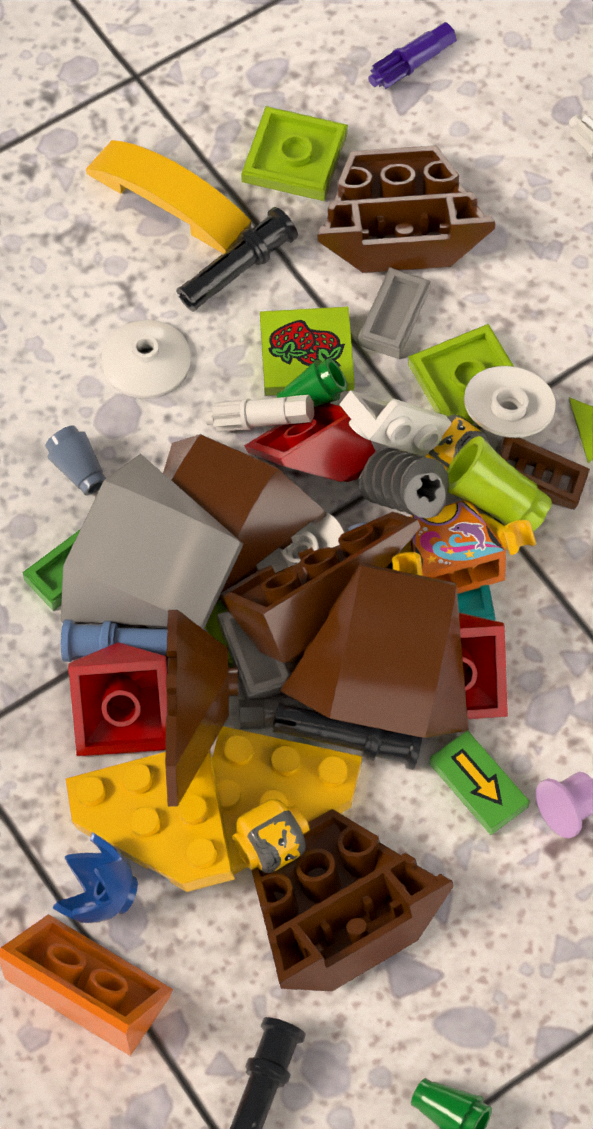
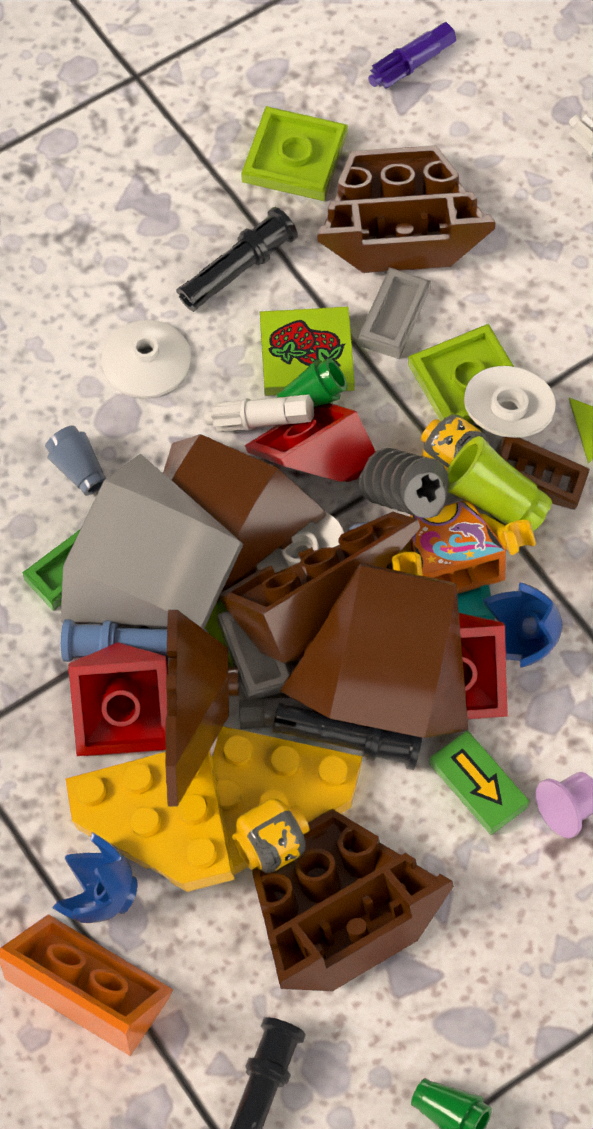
yellow slope [86,140,252,254] -> none
white bracket [339,390,451,456] -> none
none -> blue piece [483,582,563,668]

